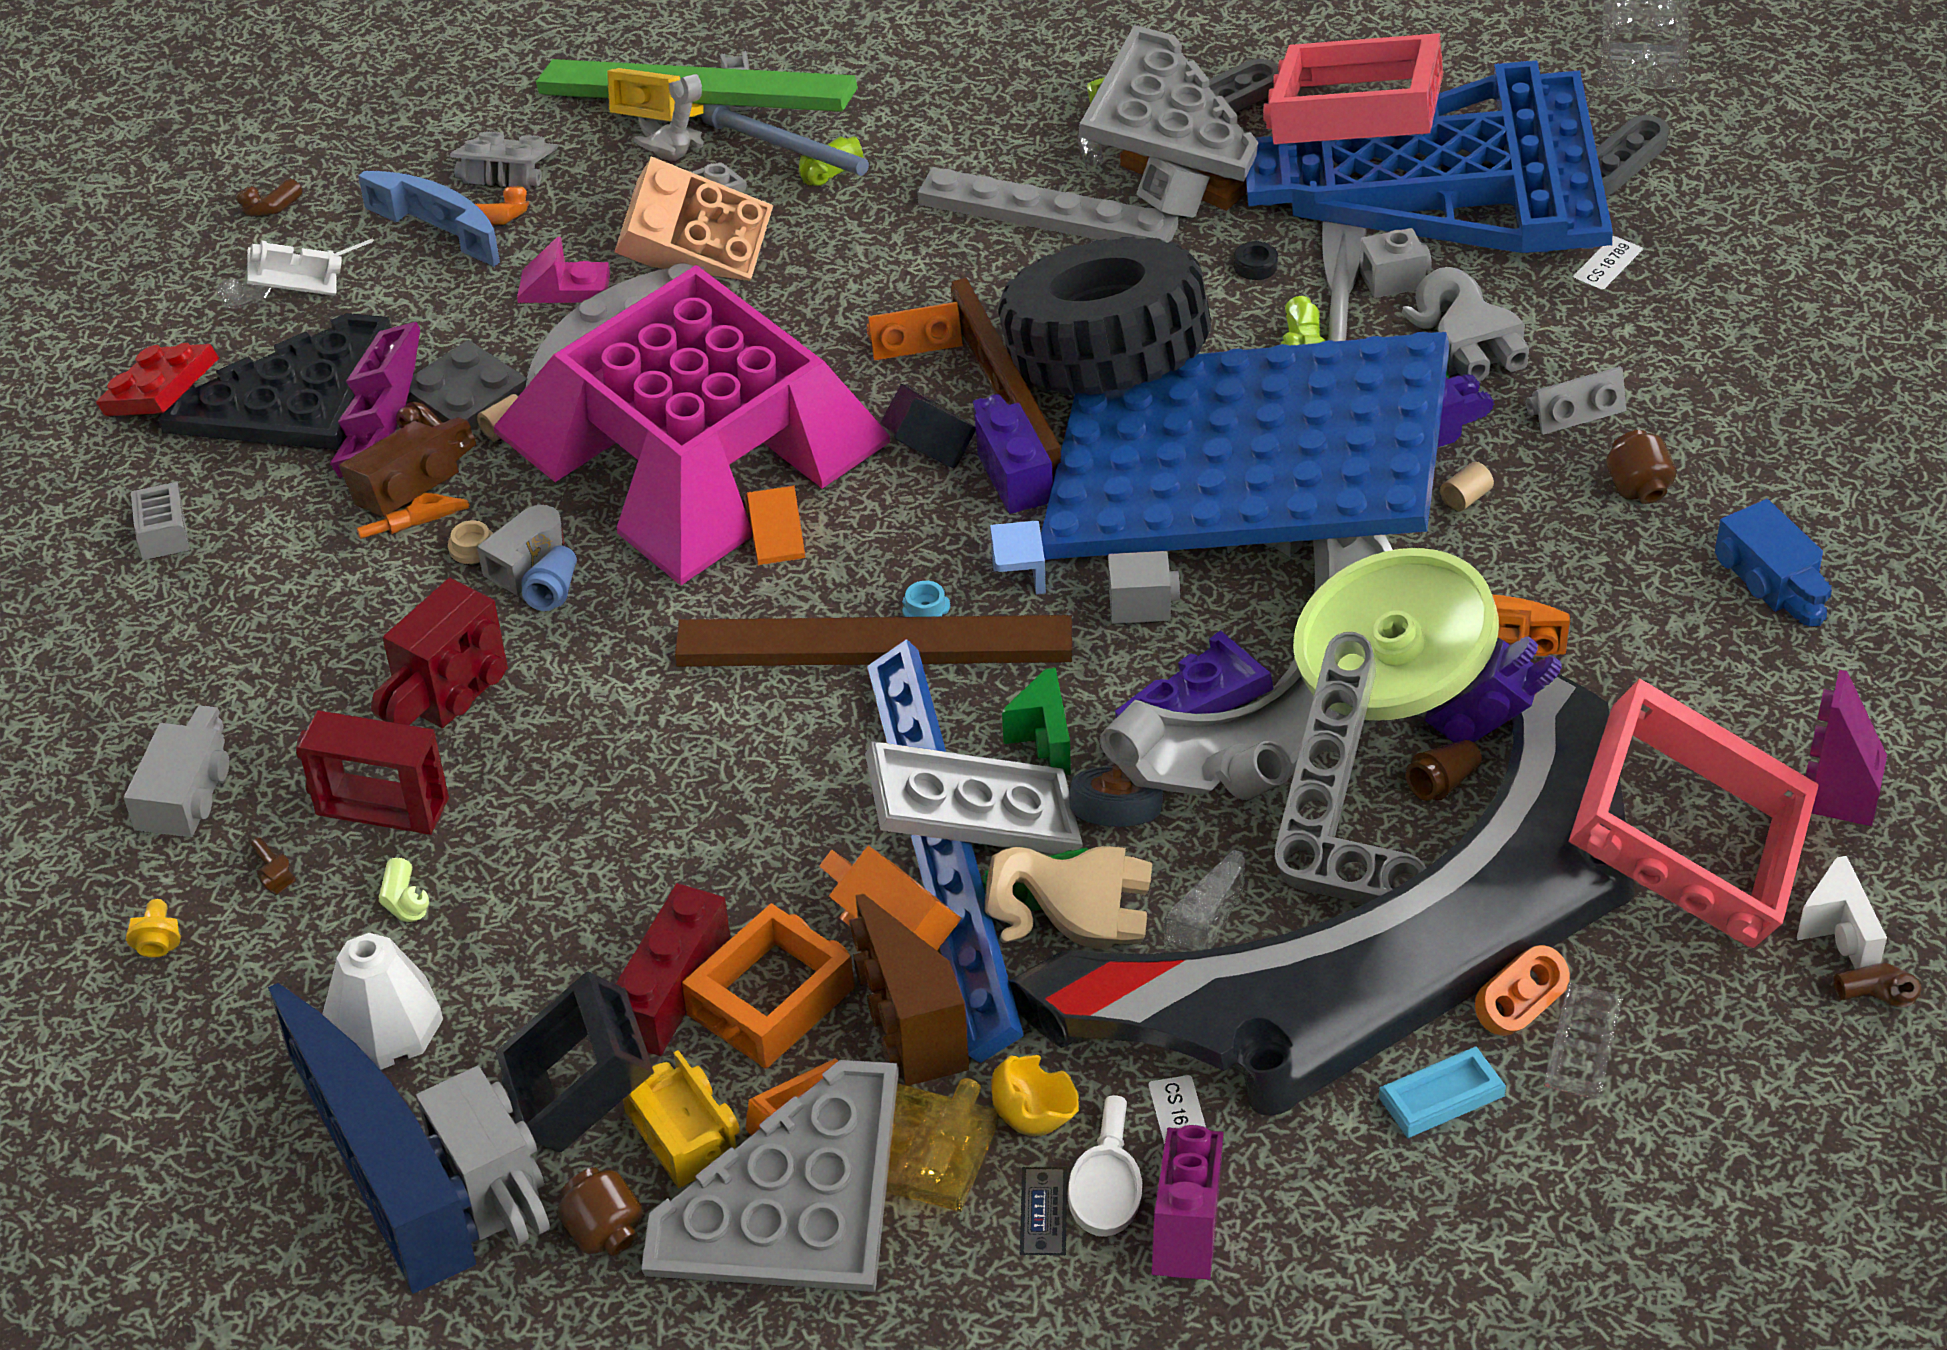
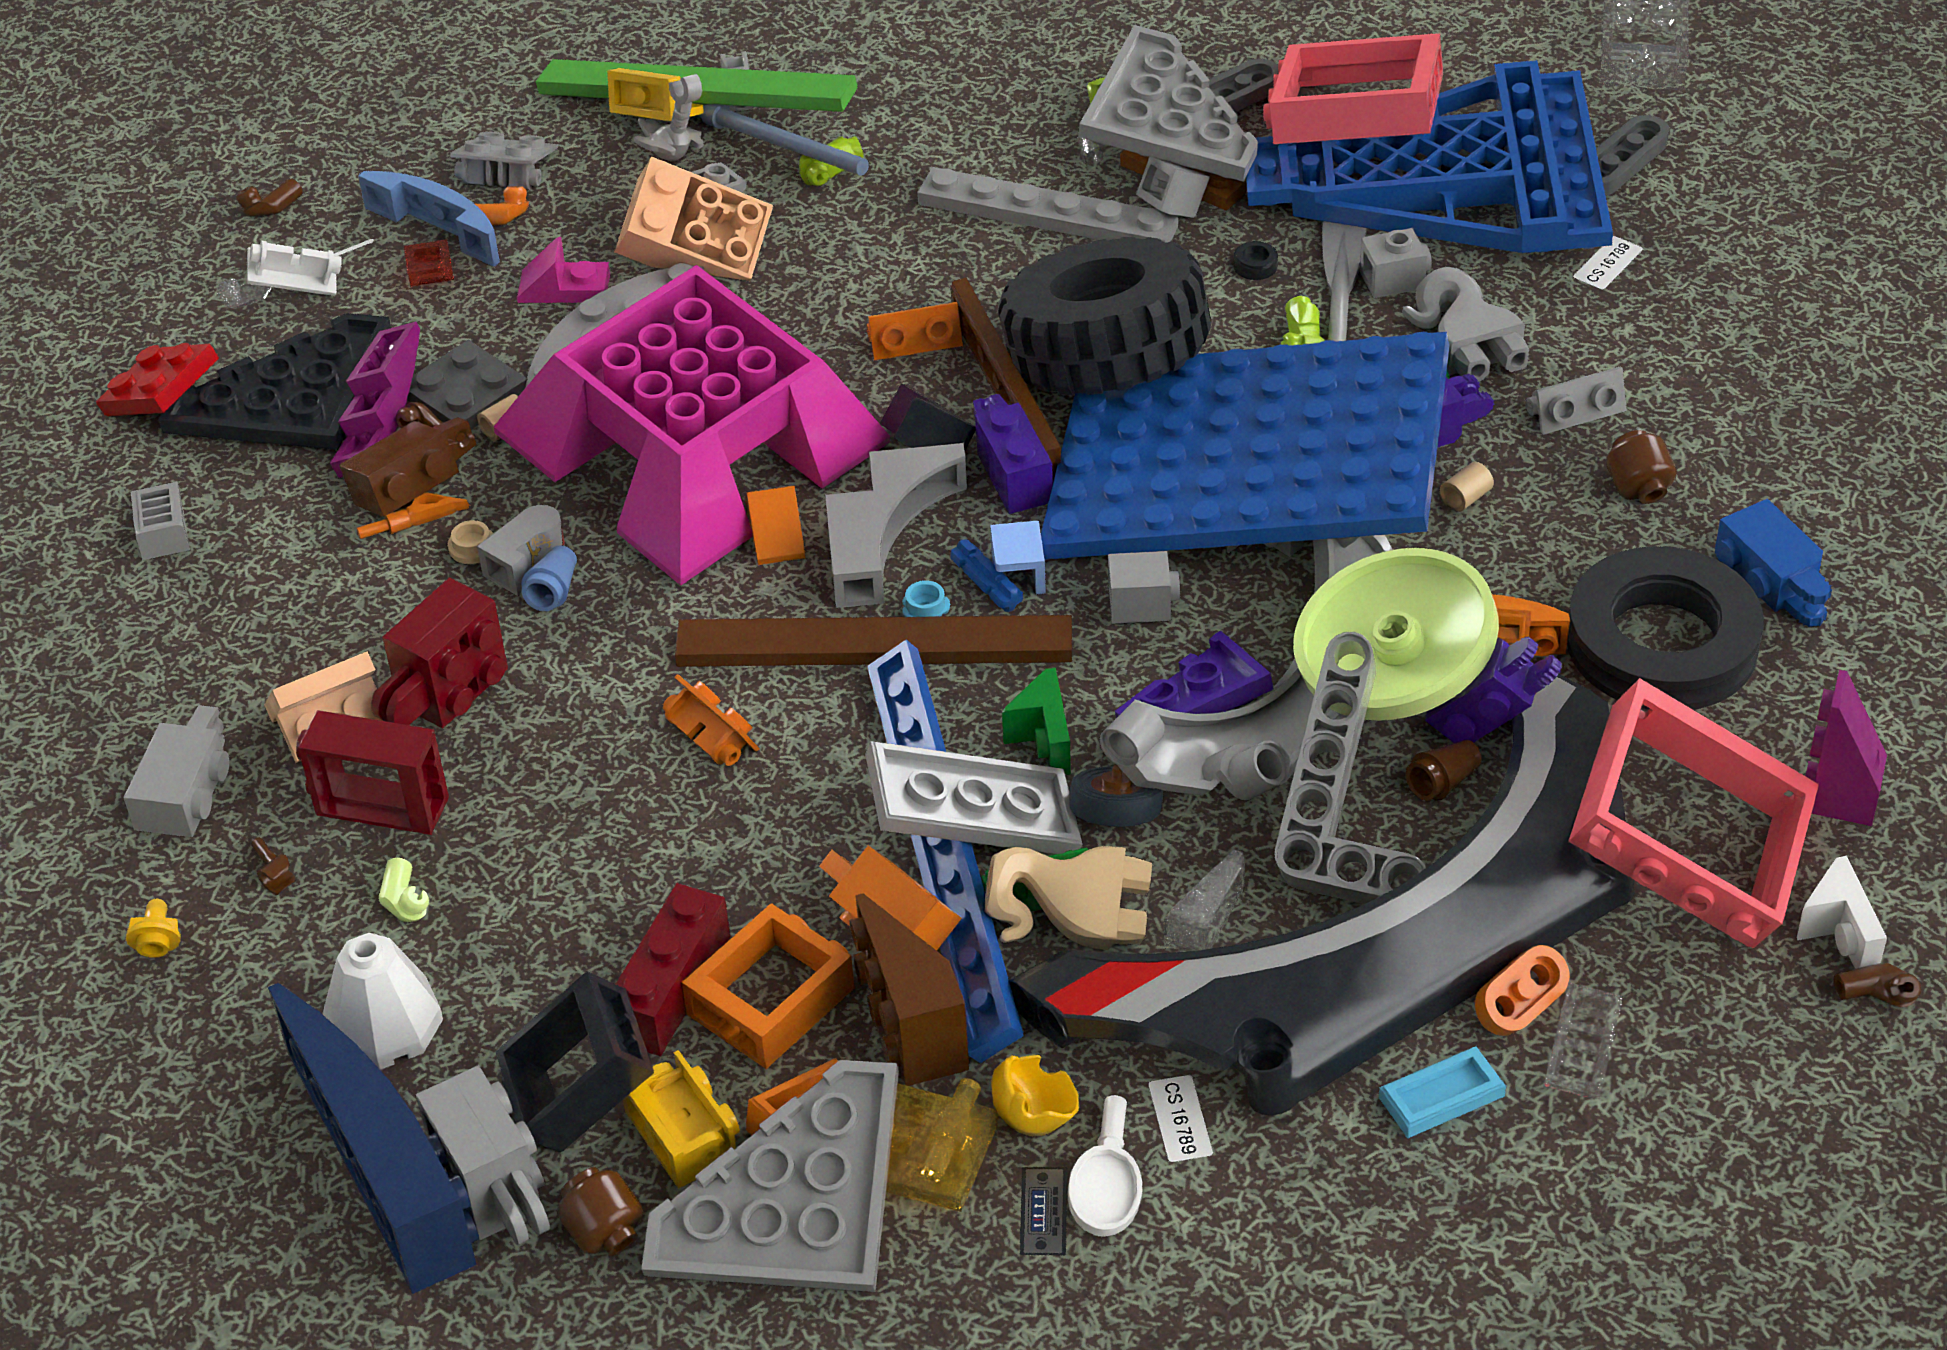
magenta slope [1152,1125,1224,1280] -> none
none -> light nougat bracket [264,651,383,763]
none -> clear red plate [404,239,454,287]
none -> orange hinge [663,674,760,766]
none -> light grey arch [825,443,967,608]
none -> blue axle [950,539,1023,612]
none -> black tyre [1567,546,1764,710]

